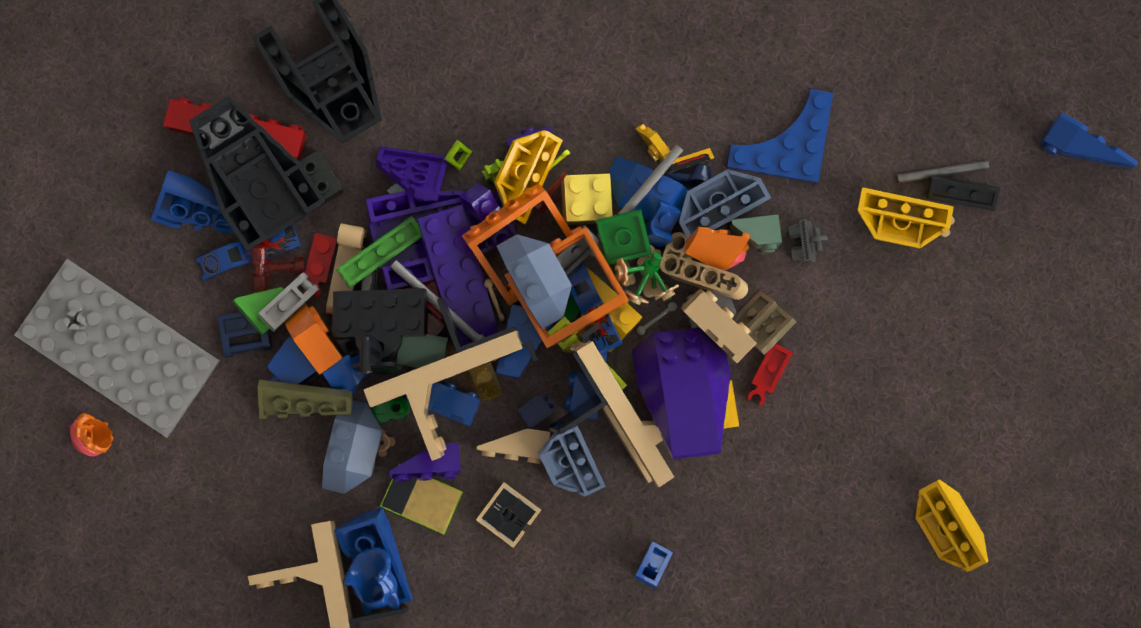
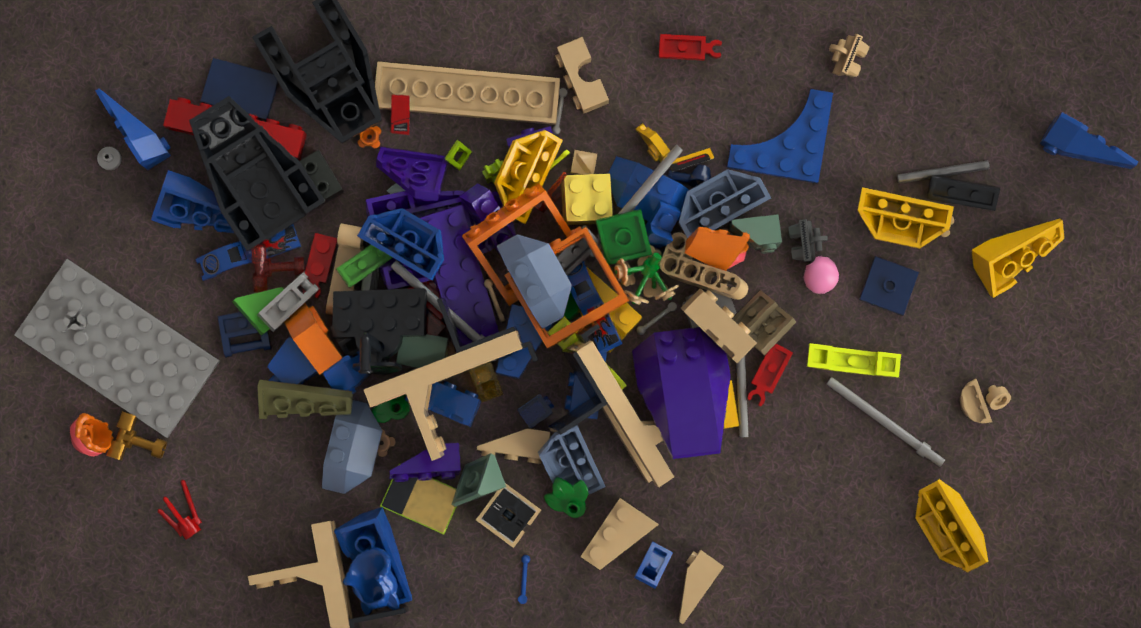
none -> blue wedge [95,89,171,170]
none -> light grey tile [97,147,122,170]
none -> pearl gold bar [106,411,167,461]
none -> red plant [158,480,202,540]
none -> dark blue tile [200,58,278,120]
none -> blue wedge [357,208,444,280]
none -> orange plate [358,126,382,149]
none -> tan plate [375,62,560,125]
none -> red sticker [391,95,410,135]
none -> sand green slope [451,453,506,507]
none -> blue hinge [518,555,530,604]
none -> green plate [544,477,589,518]
none -> light grey hinge [552,88,567,135]
none -> tan arch [555,37,609,114]
none -> tan tile [571,150,597,175]
none -> tan wedge [580,498,659,570]
none -> red plate [659,34,722,61]
none -> tan slope [678,550,724,624]
none -> light grey bar [736,356,749,438]
none -> bright pink hair [803,256,839,294]
none -> neon yellow slope [807,343,901,378]
none -> light grey bar [827,377,945,467]
none -> tan hips [829,34,869,77]
none -> dark blue plate [859,256,919,316]
none -> tan plate [960,378,992,424]
none -> yellow wedge [972,219,1064,298]
none -> tan tile [986,385,1011,410]

